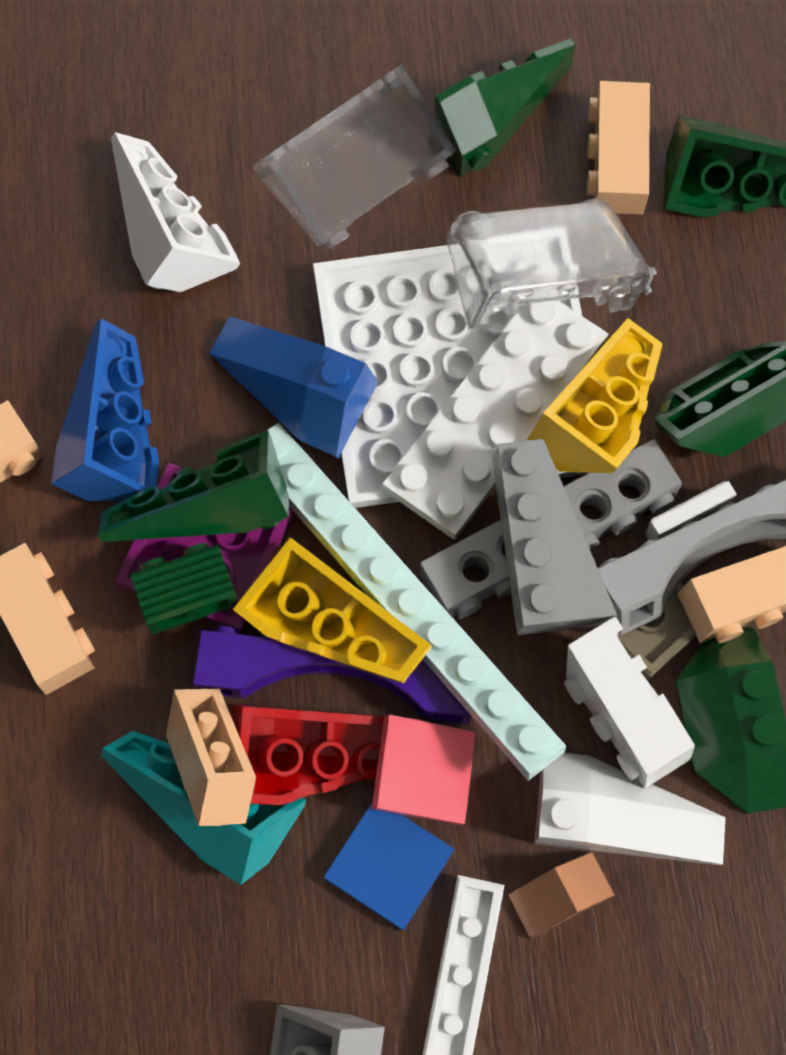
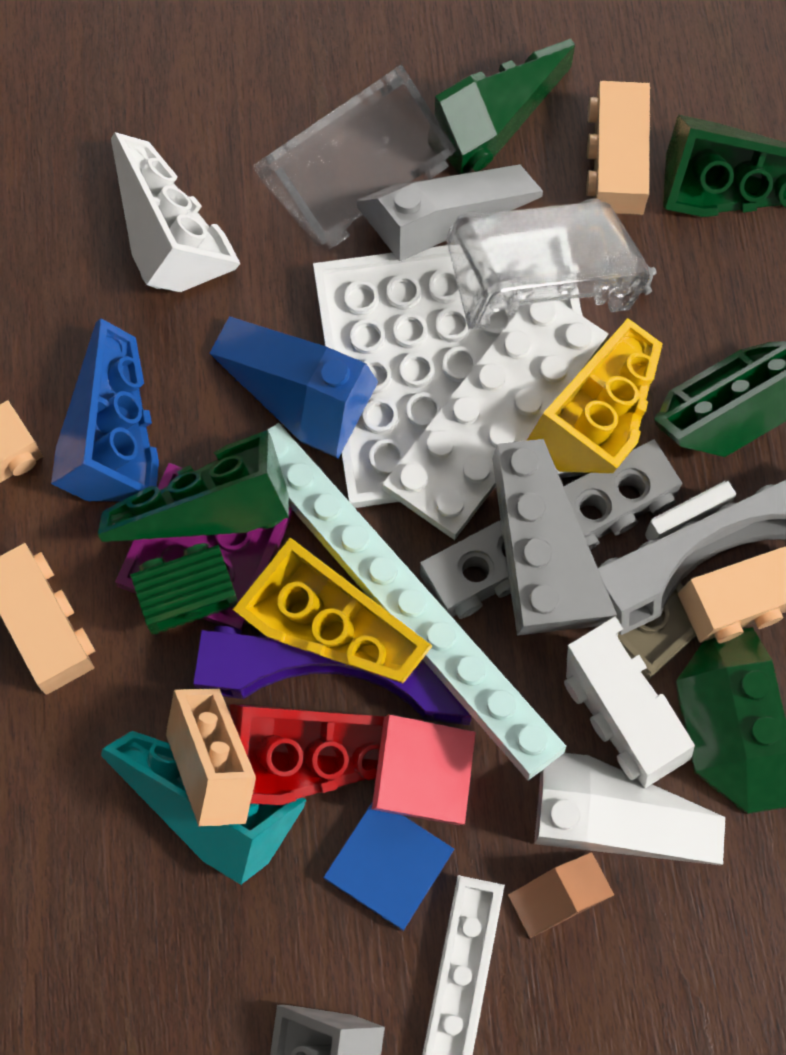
none -> light grey wedge [357,164,543,261]

